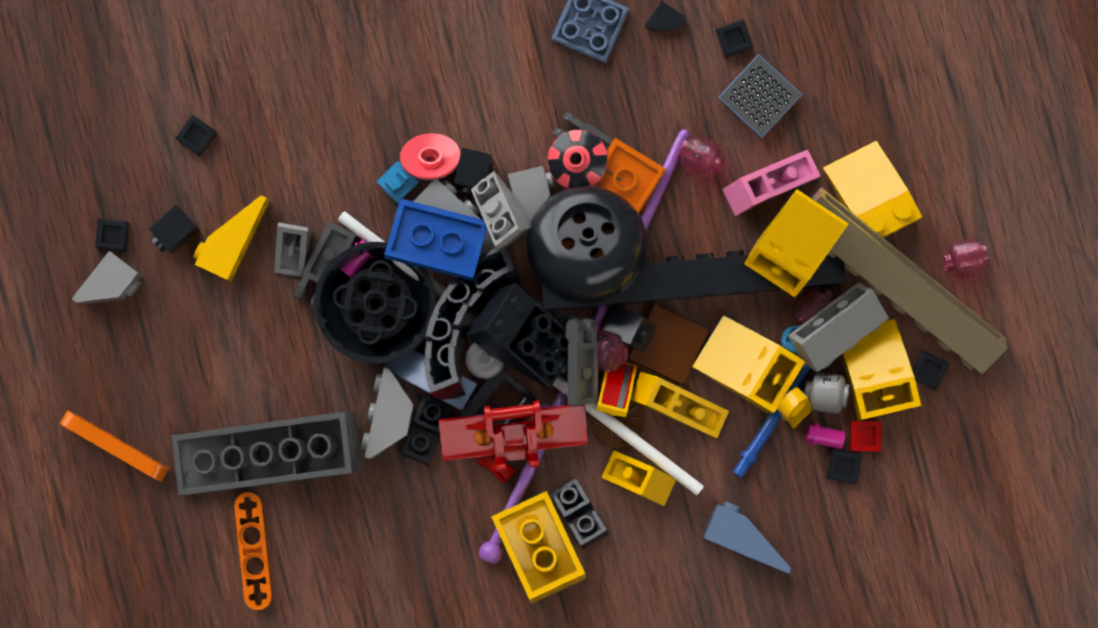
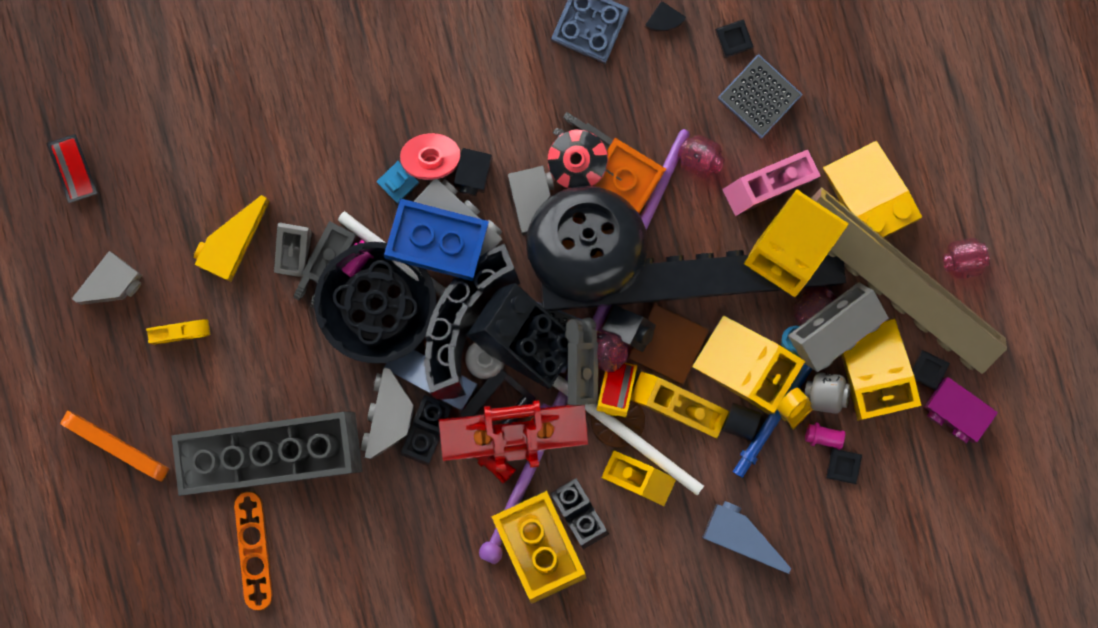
black tile [95,218,130,252] -> none
black brick [149,205,199,254] -> none
black tile [175,114,218,157] -> none
light grey slope [471,171,531,250] -> none
red tile [849,421,881,452] -> none
none -> slope [46,134,97,203]
none -> yellow piece [146,320,211,345]
none -> black brick [722,403,761,441]
none -> magenta brick [923,377,998,444]

